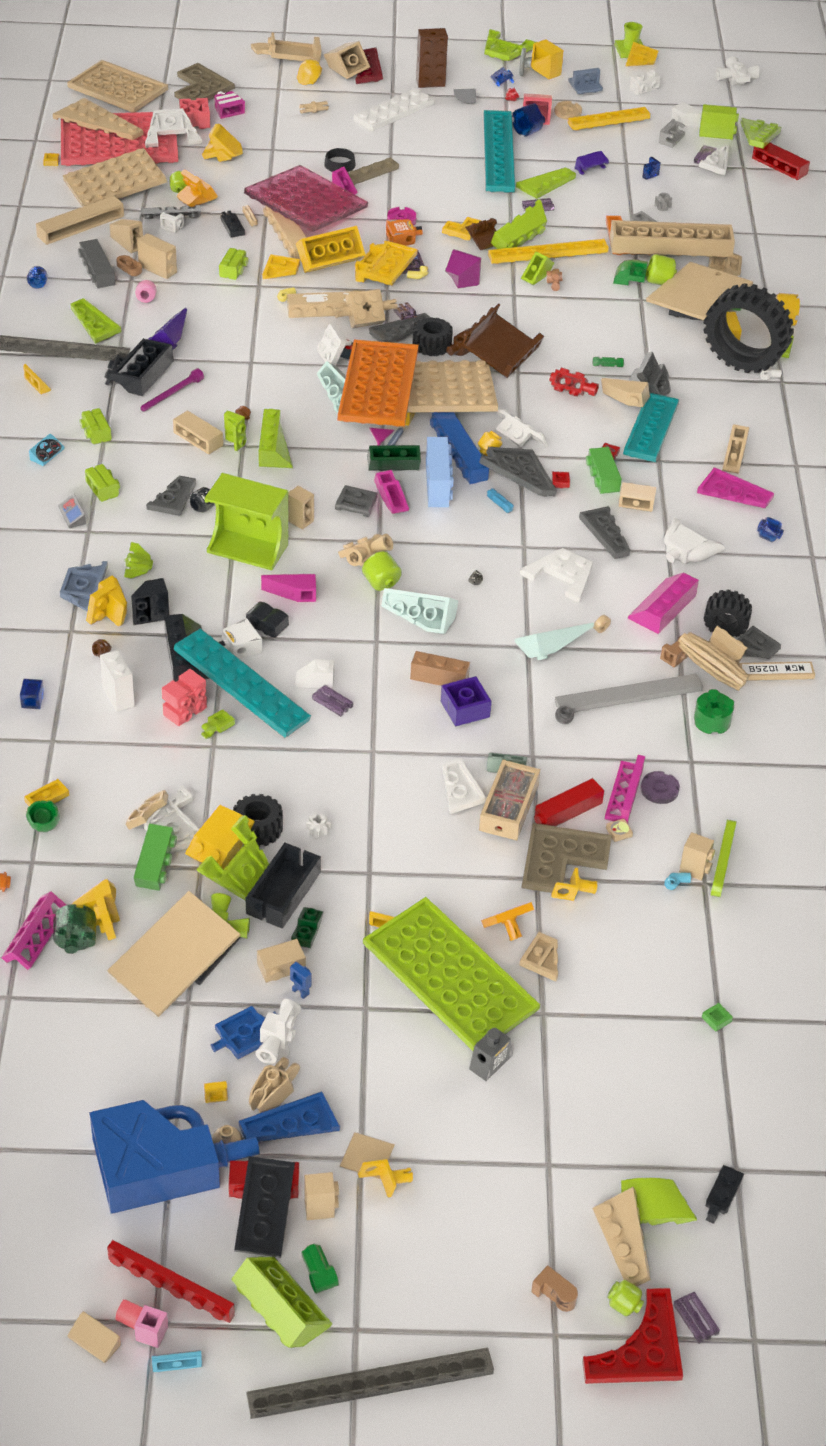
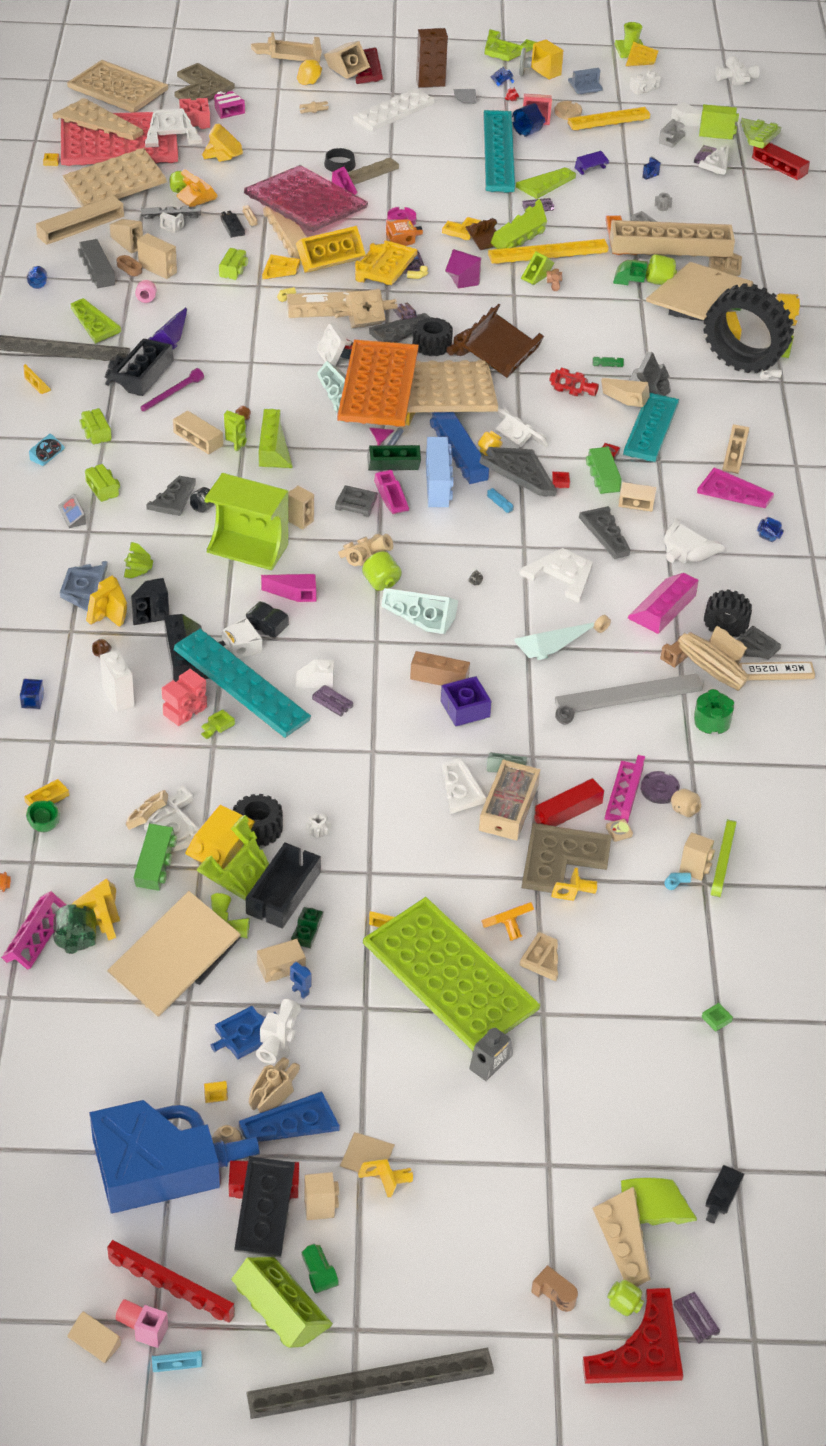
none -> tan head [671,789,701,817]

